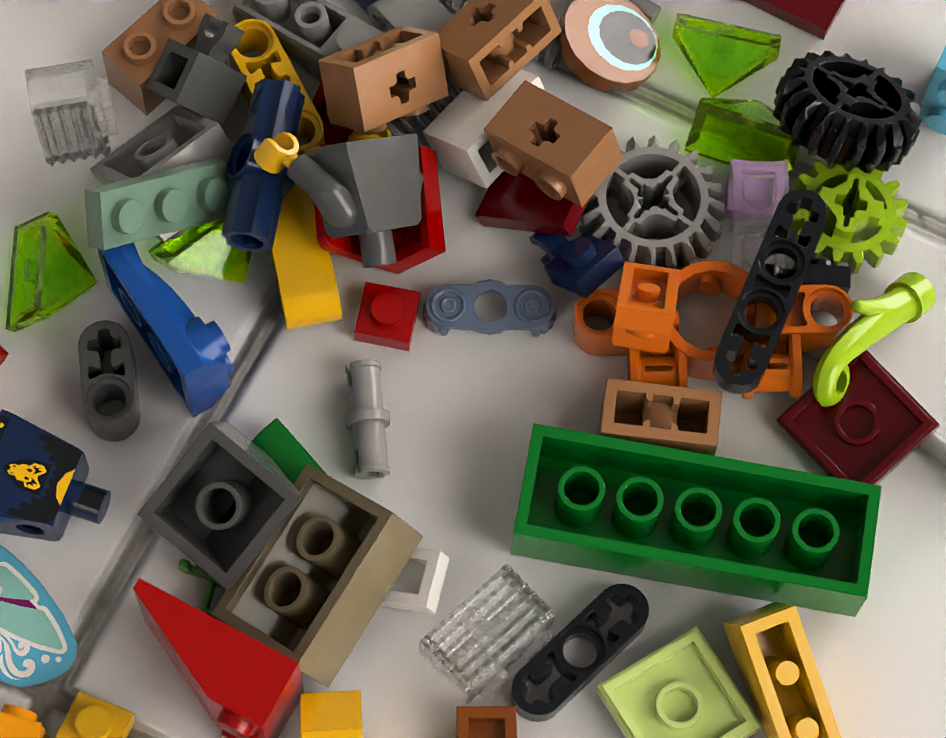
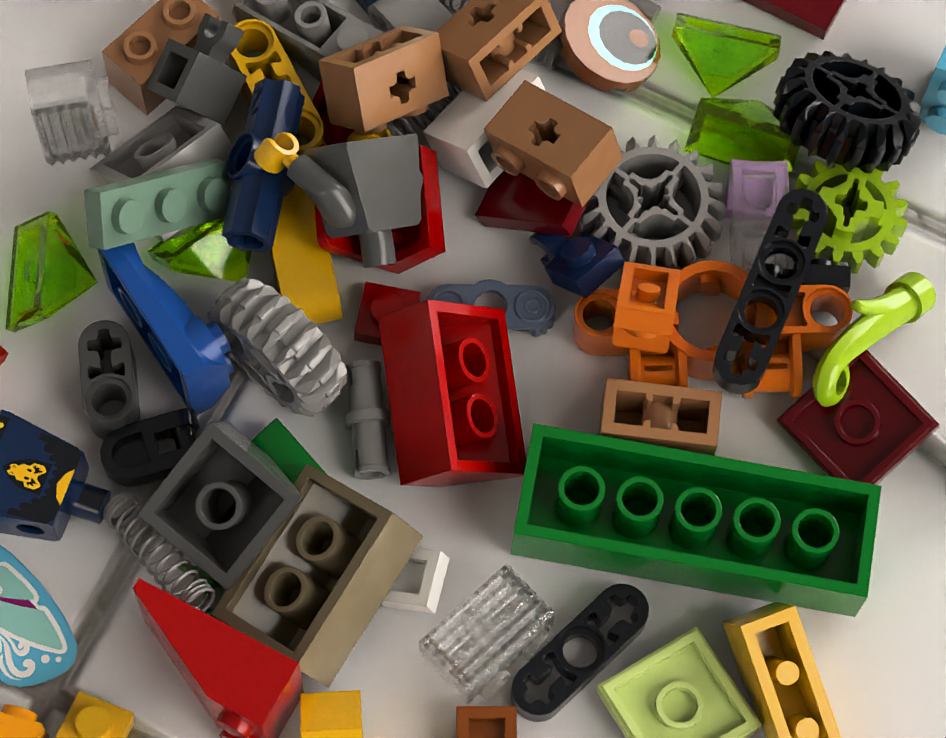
none -> black plate [100,408,200,487]
none -> light grey piece [103,492,215,612]
none -> light grey gear [207,278,348,417]
none -> red slope [378,299,526,487]

